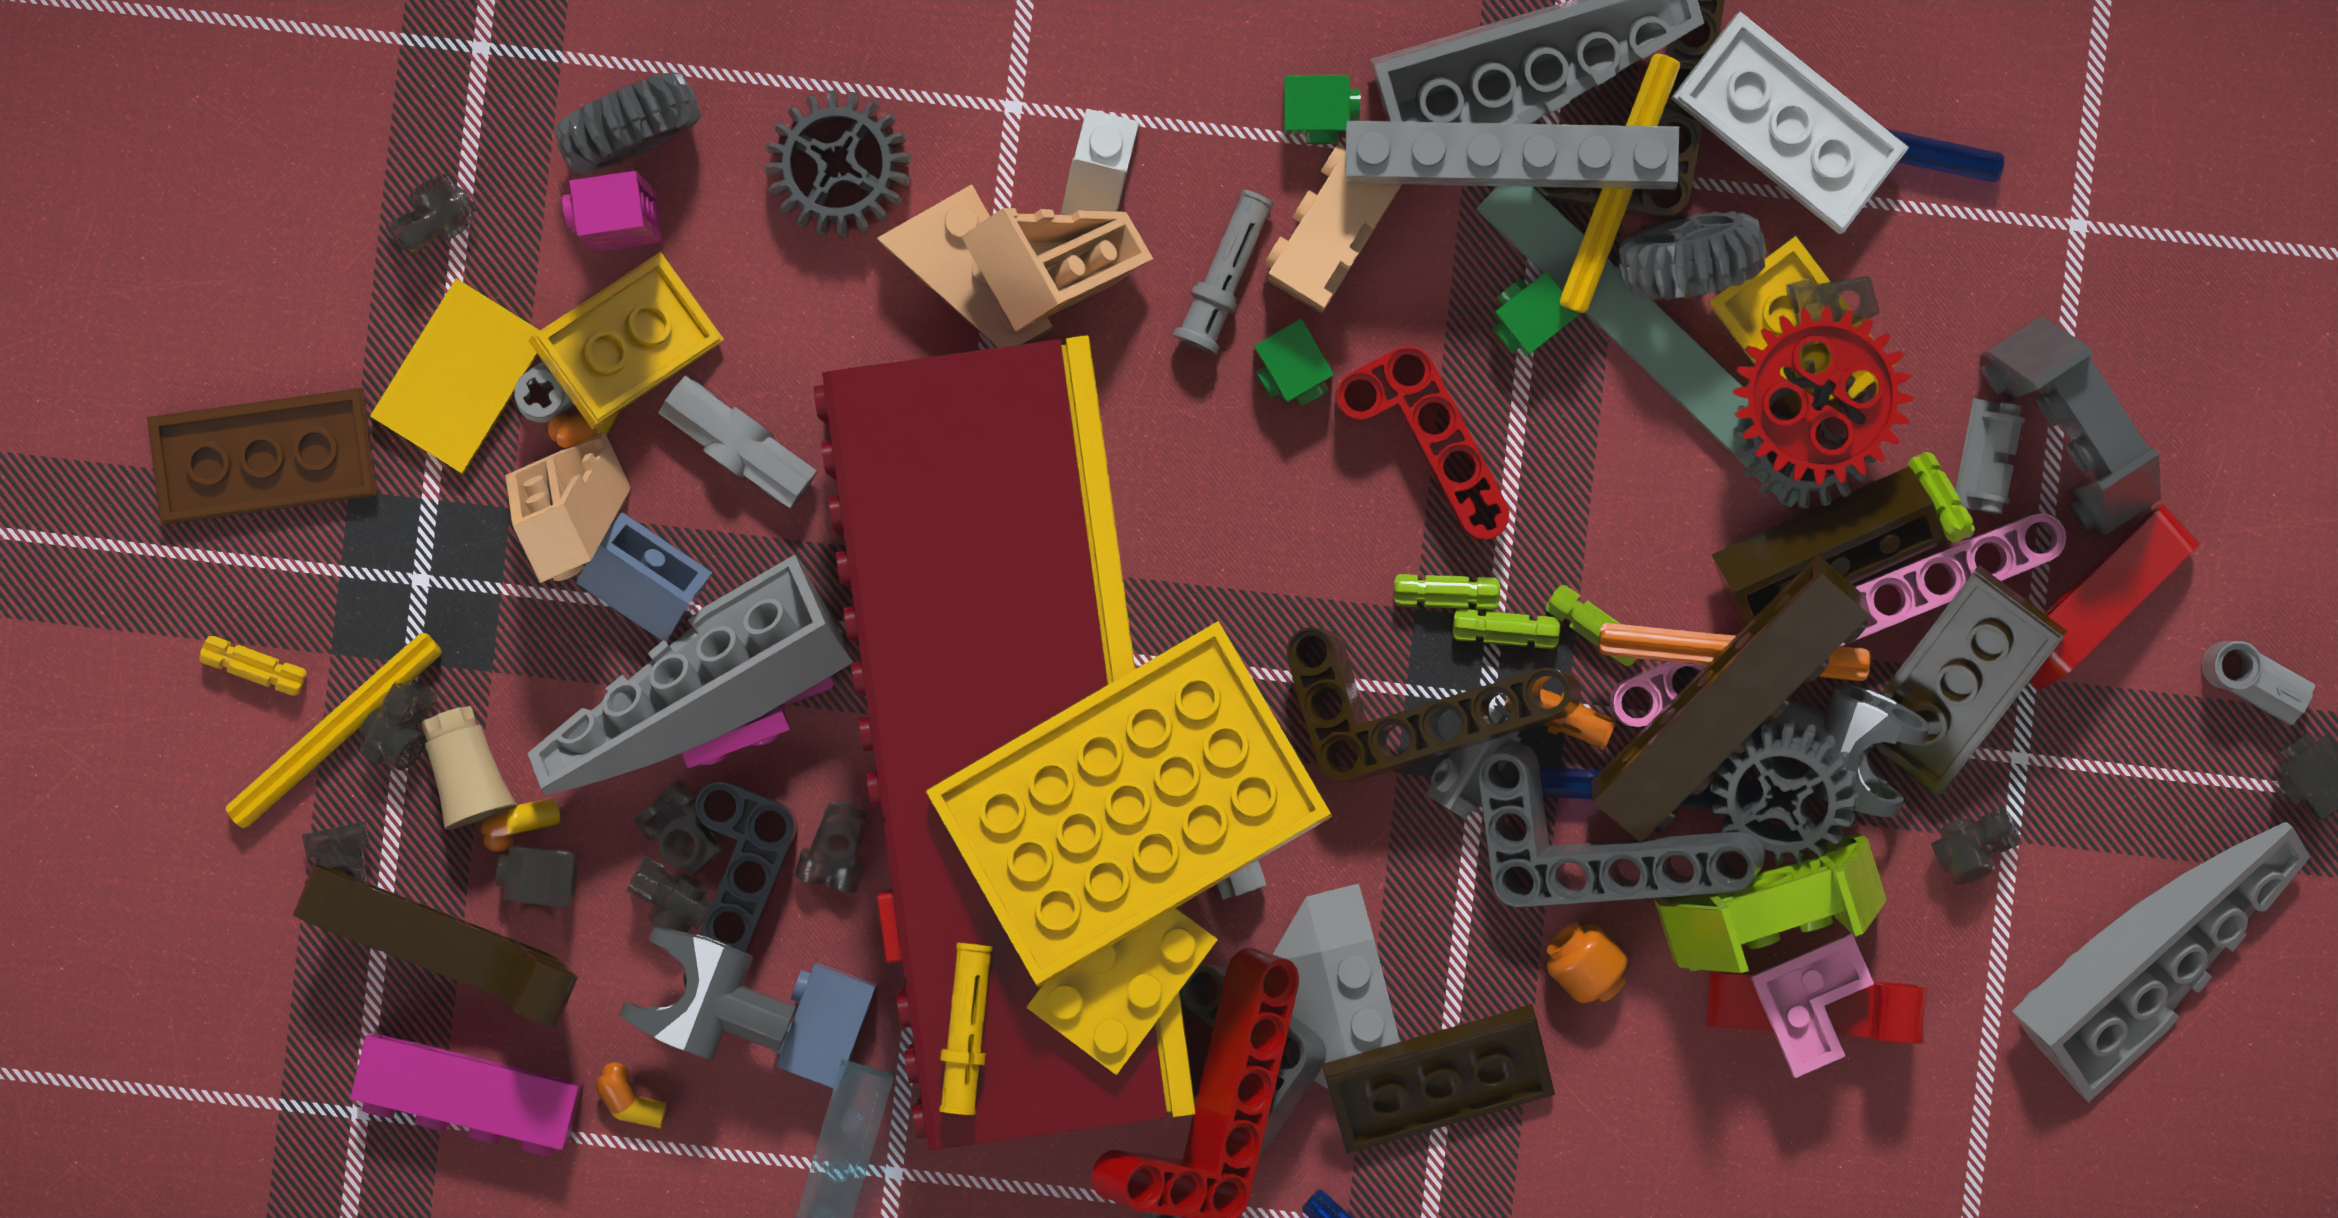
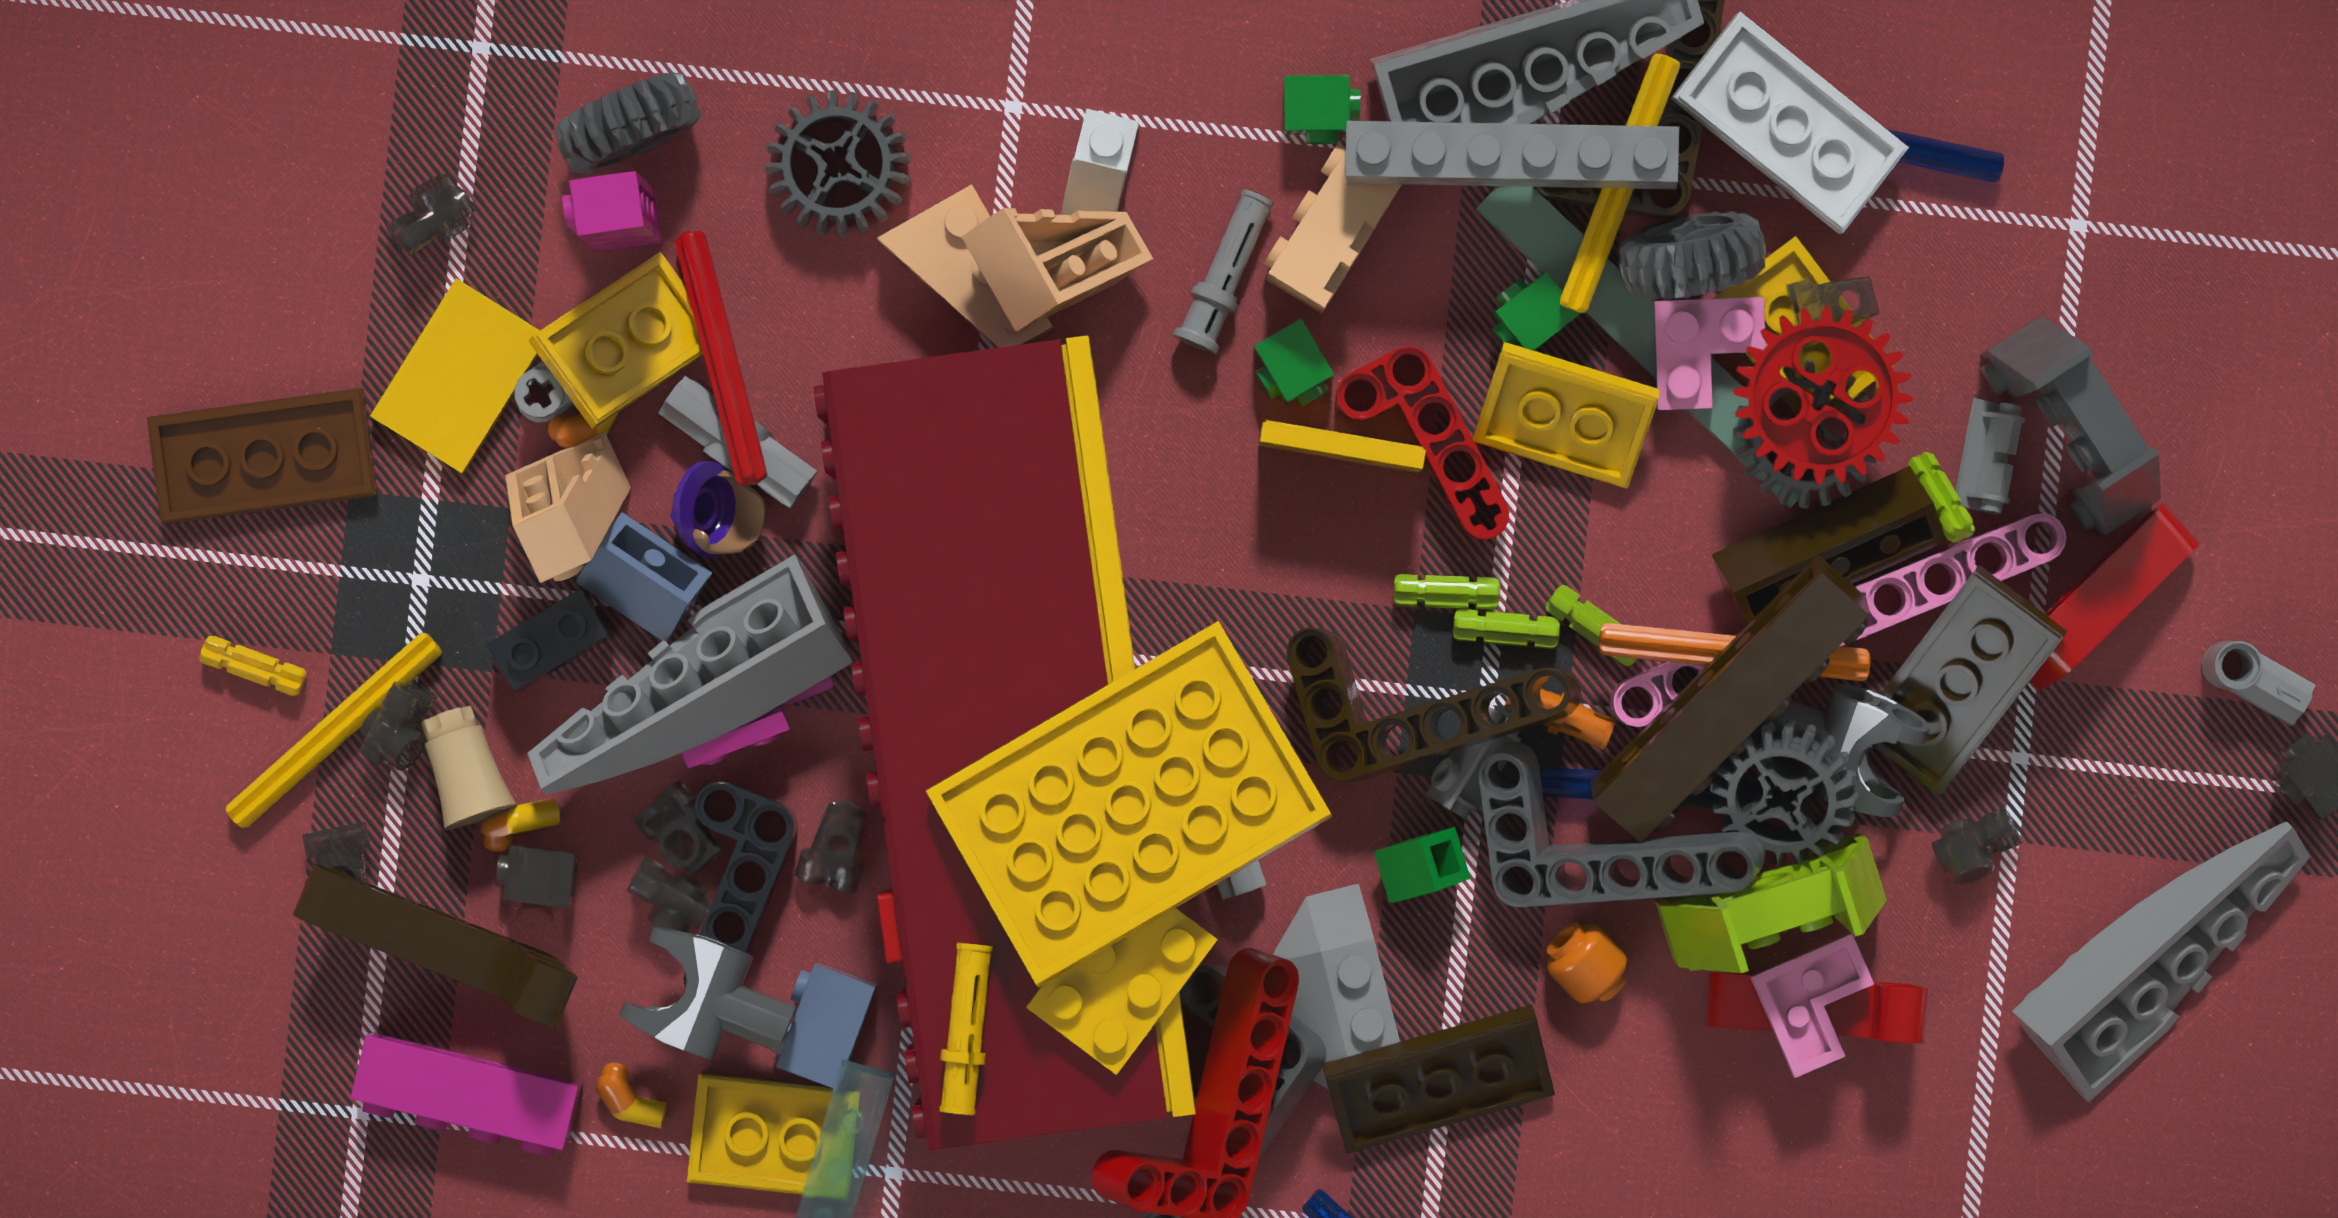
none -> black brick [486,589,614,691]
none -> dark purple piece [670,461,766,558]
none -> red axle [675,231,768,486]
none -> yellow tile [687,1073,861,1199]
none -> yellow tile [1258,420,1426,473]
none -> green brick [1374,827,1471,904]
none -> yellow tile [1473,342,1661,489]
none -> bright pink plate [1654,297,1765,410]

